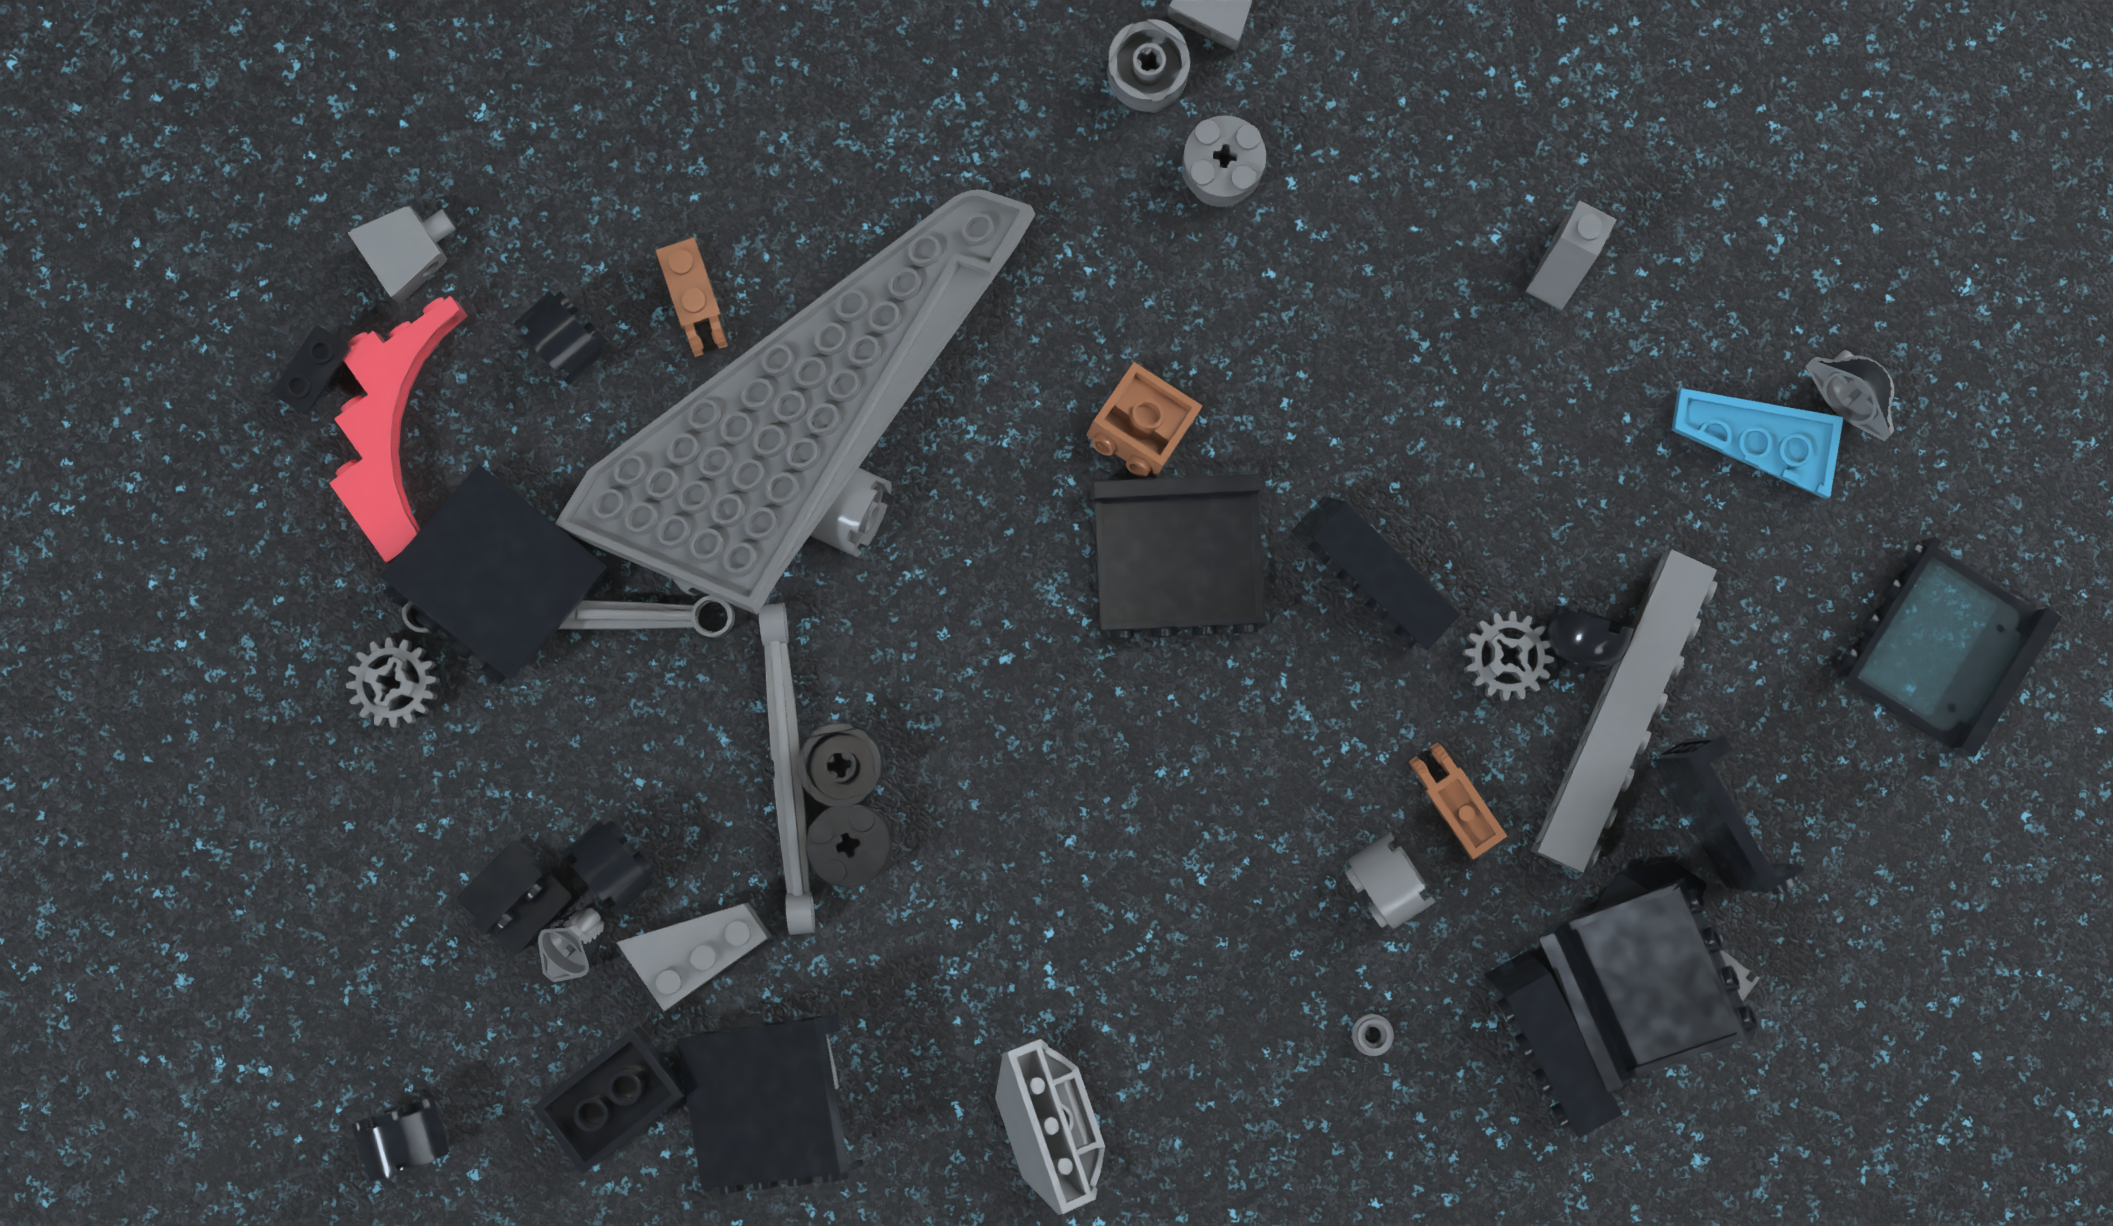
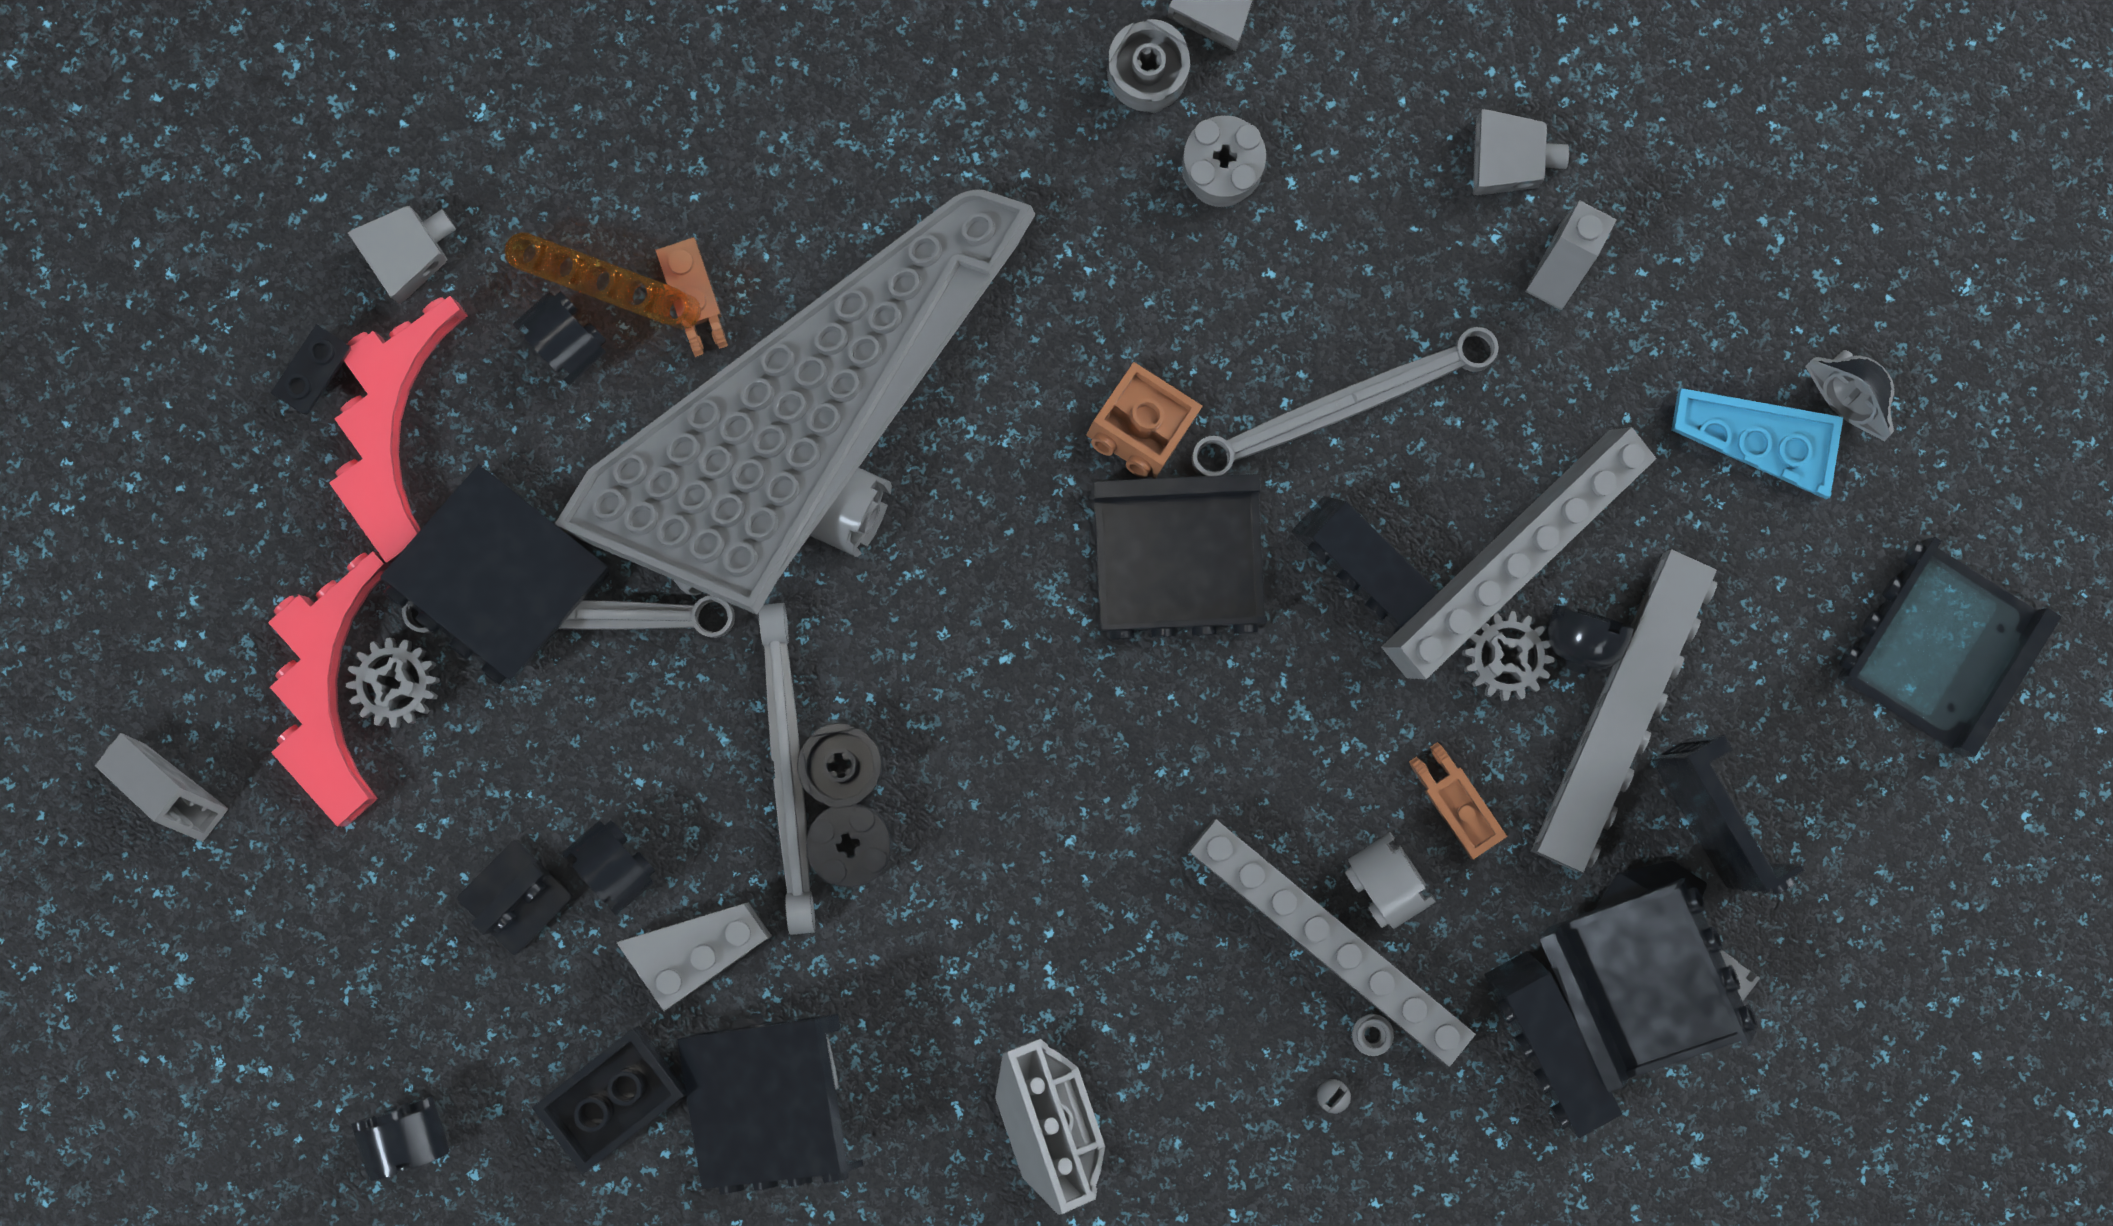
light grey hat [538,908,604,982] -> none
none -> light grey slope [95,733,228,842]
none -> coral arch [268,551,390,827]
none -> clear orange beam [505,232,701,330]
none -> light grey brick [1188,819,1476,1067]
none -> light grey piece [1192,327,1499,477]
none -> light grey hinge [1317,1079,1351,1114]
none -> light grey brick [1381,427,1657,679]
none -> light grey torso [1473,109,1569,195]

